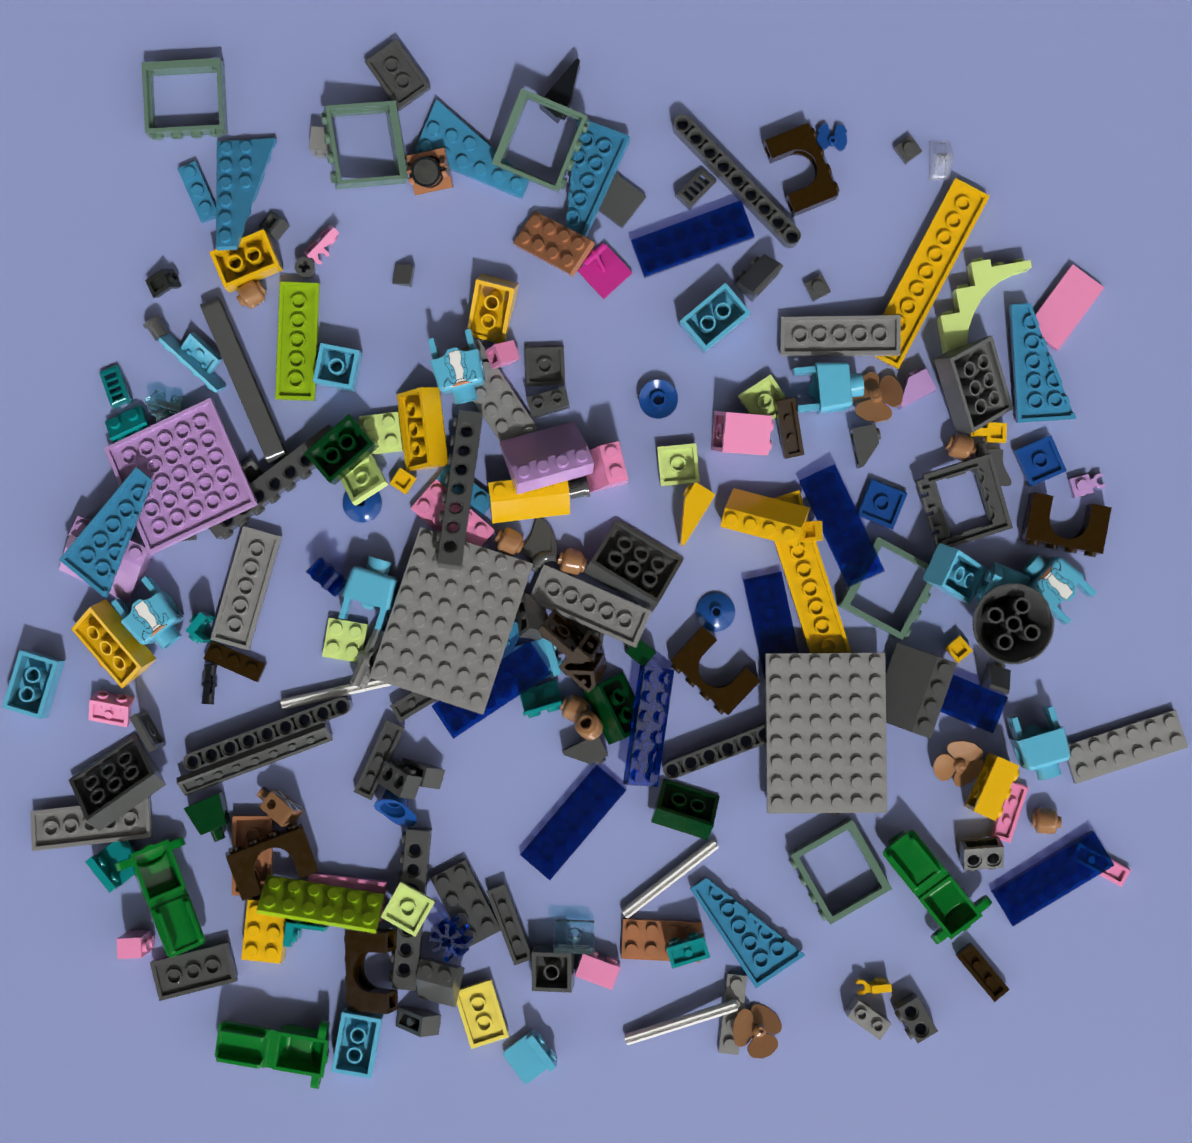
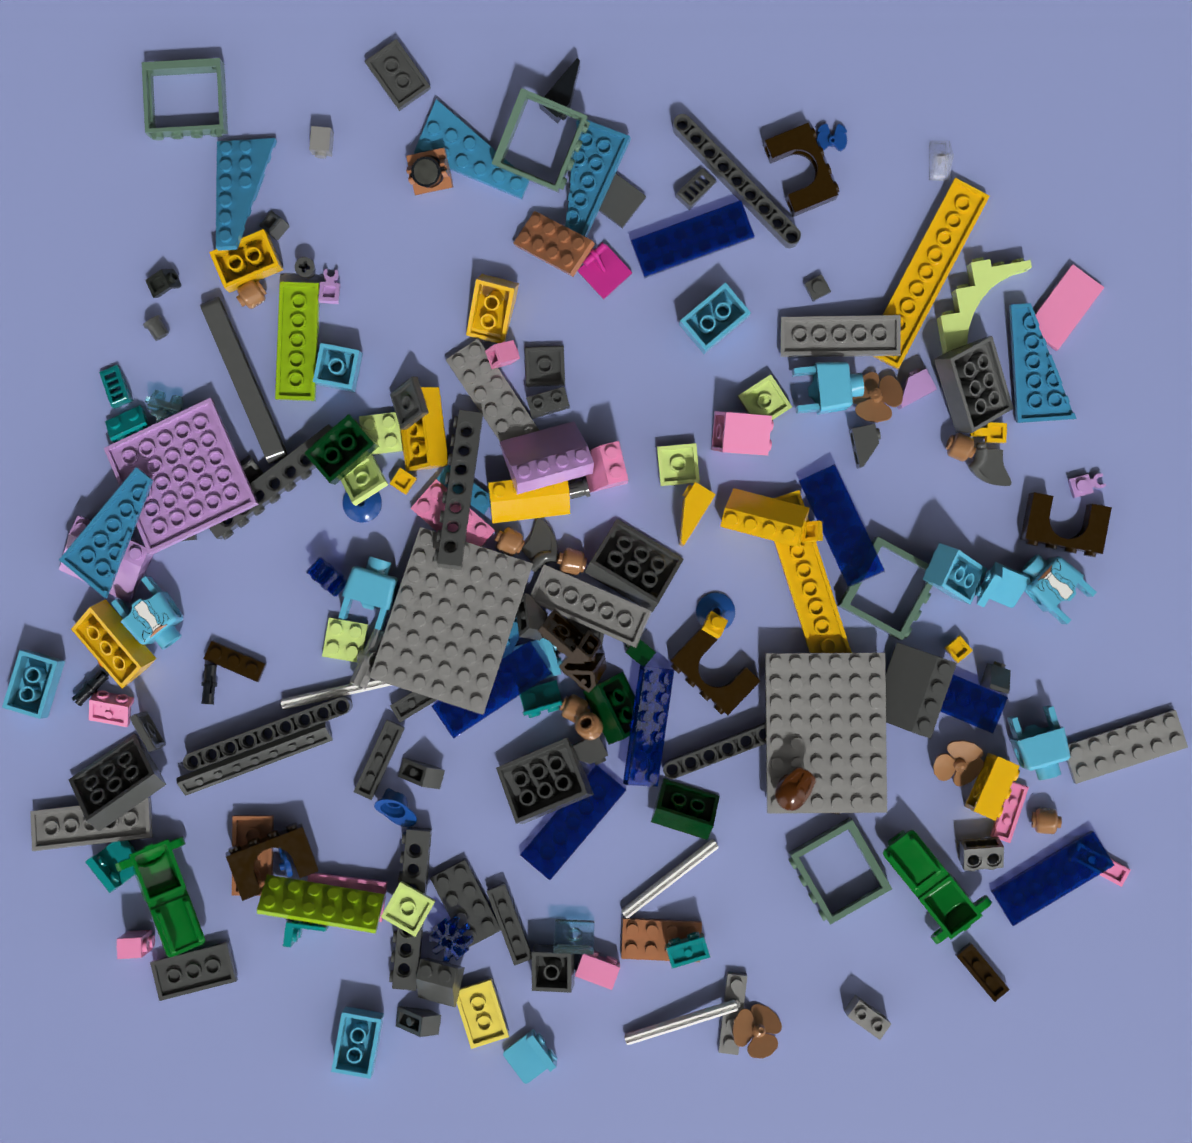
medium azure bracket [158,332,227,392] -> none
dark azure plate [178,161,216,224] -> none
dark green torso [184,792,230,842] -> none
teal bracket [185,612,216,644] -> none
light grey plate [210,526,282,650] -> none
green piece [215,1020,330,1089] -> none
yellow brick [241,896,289,964] -> none
medium nougat torso [257,786,305,827] -> none
bright pink plate [303,224,339,265] -> none
sand green window [321,100,408,190] -> none
dark brown arch [344,928,398,1014] -> none
dark grey brick [377,759,423,800] -> none
dark grey slope [392,264,415,287] -> none
medium azure piece [428,329,486,404] -> none
blue dish [639,379,678,419] -> none
dark azure wing [690,877,805,988] -> none
dark grey slope [735,254,783,302] -> none
clear blue plate [742,572,799,682] -> none
dark brown plate [774,396,804,459] -> none
yellow plate [855,977,892,995] -> none
blue tile [856,478,907,530] -> none
dark grey plate [894,136,922,164] -> none
dark grey brick [894,992,938,1043] -> none
dark grey hinge [916,453,1013,548] -> none
dark grey cone [973,584,1054,664] -> none
blue plate [1013,435,1067,487] -> none
none -> black pin [72,670,109,706]
none -> blue piece [278,848,293,878]
none -> lavender plate [318,269,340,304]
none -> dark grey tile [390,377,429,430]
none -> dark grey slope [496,738,594,824]
none -> yellow plate [701,611,728,639]
none -> reddish brown helmet [775,767,816,811]

